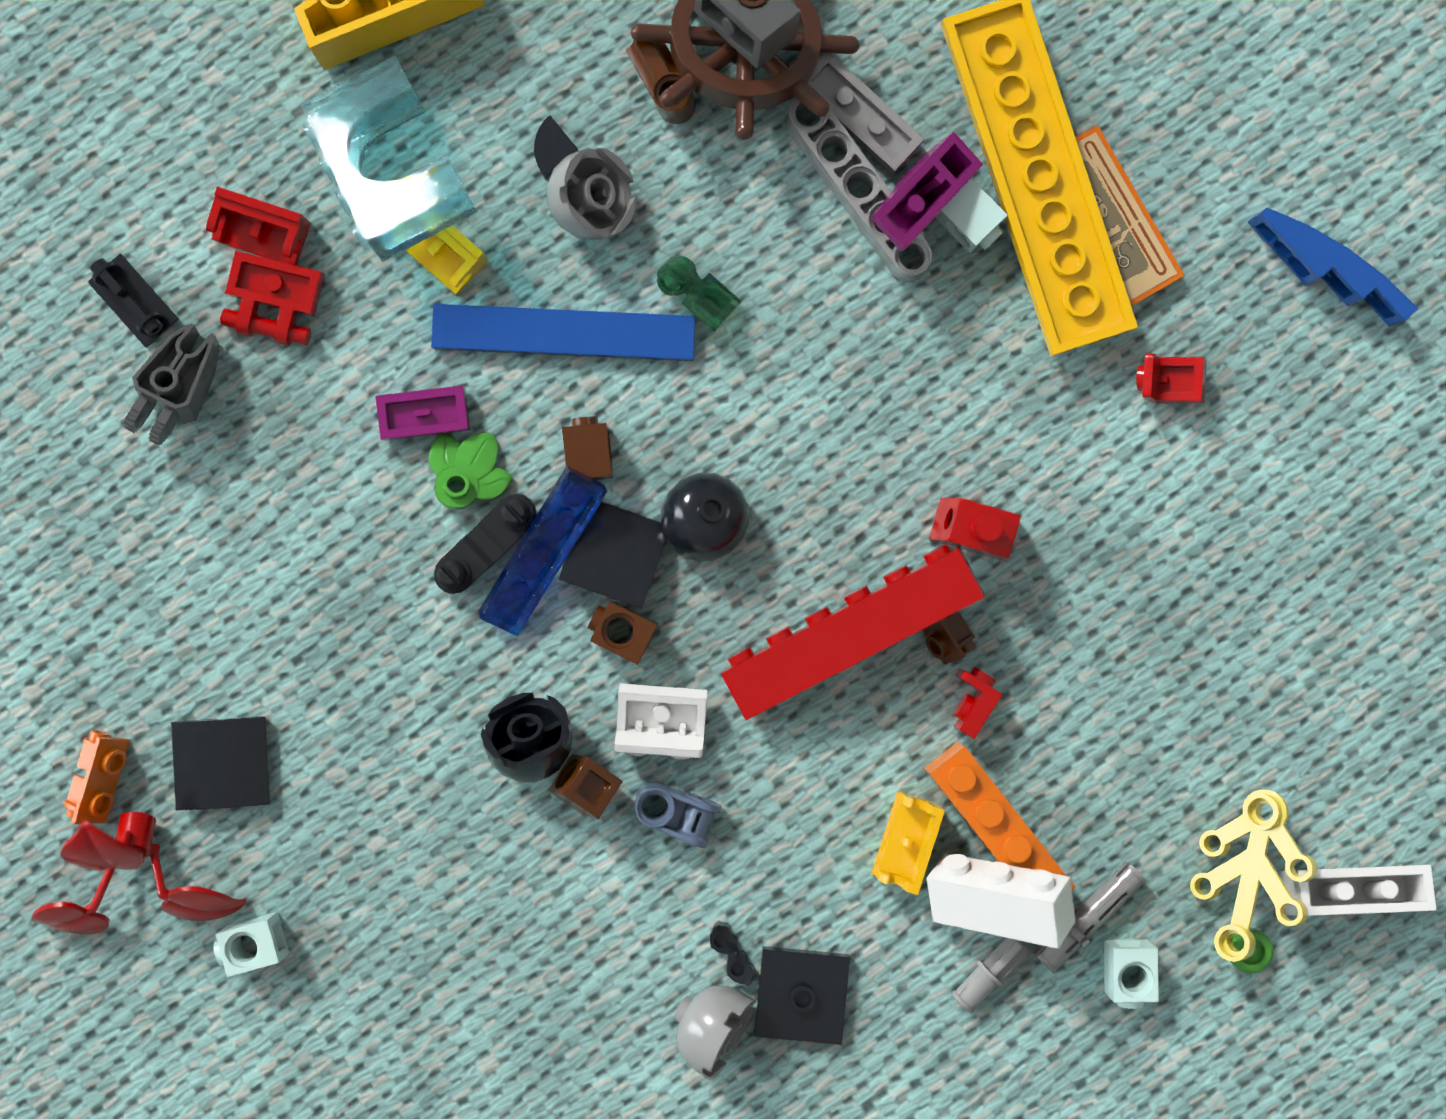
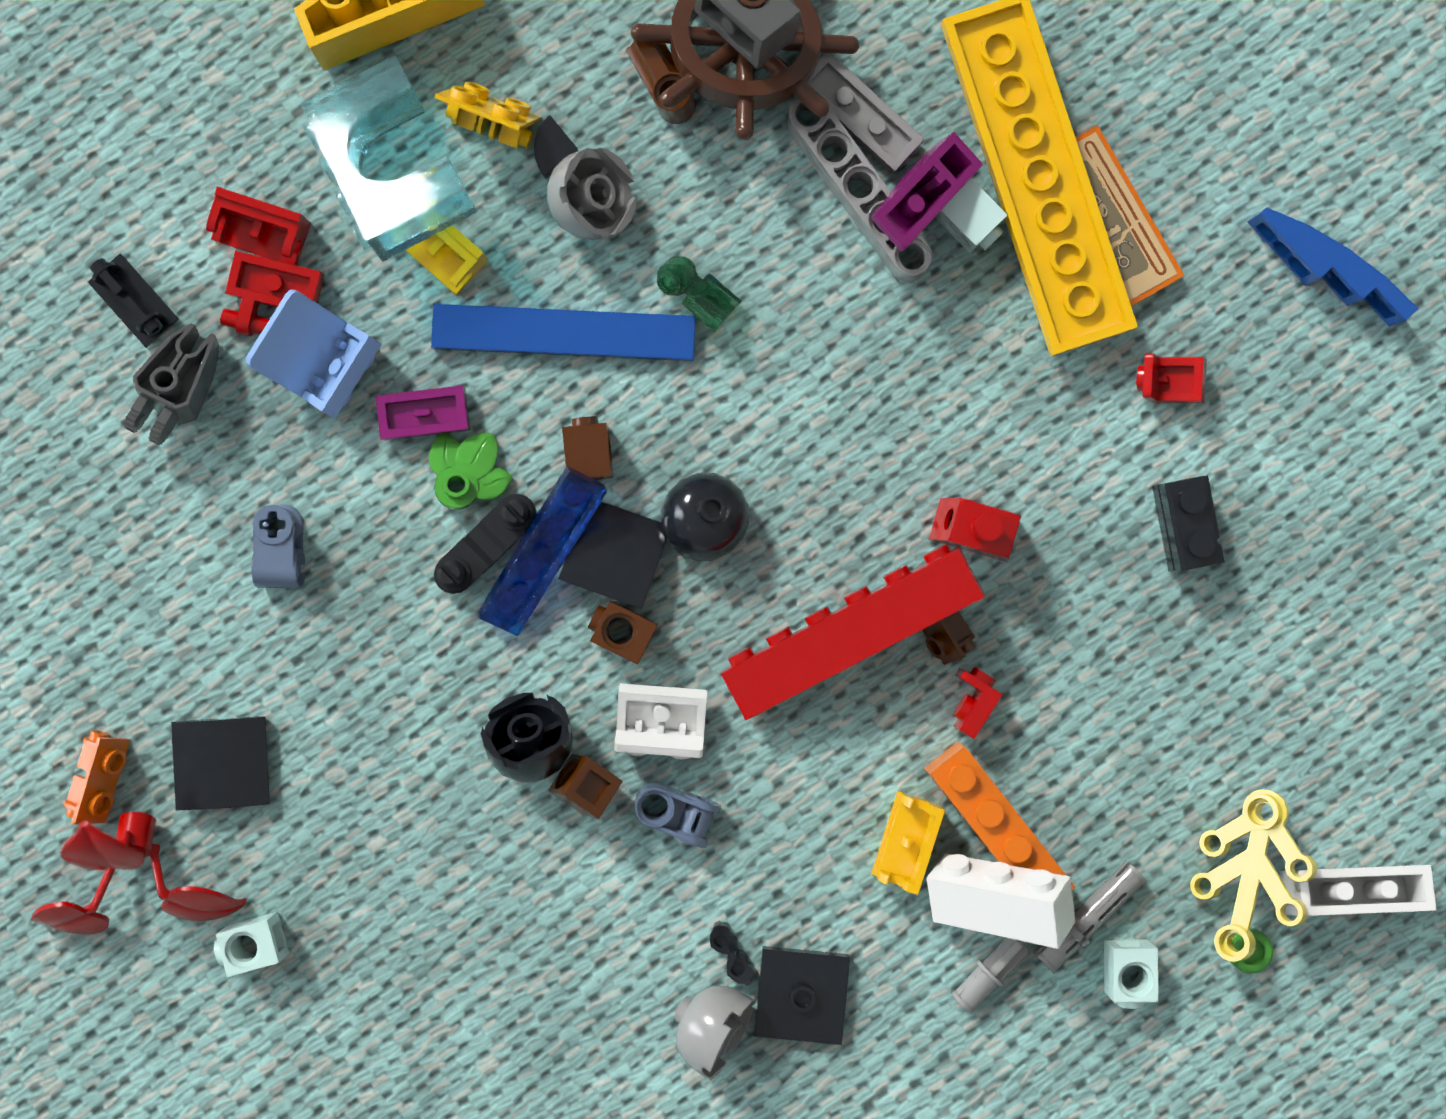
none -> light blue bracket [246,290,382,419]
none -> sand blue piece [251,504,305,588]
none -> yellow hinge [434,82,541,149]
none -> black brick [1152,475,1225,571]

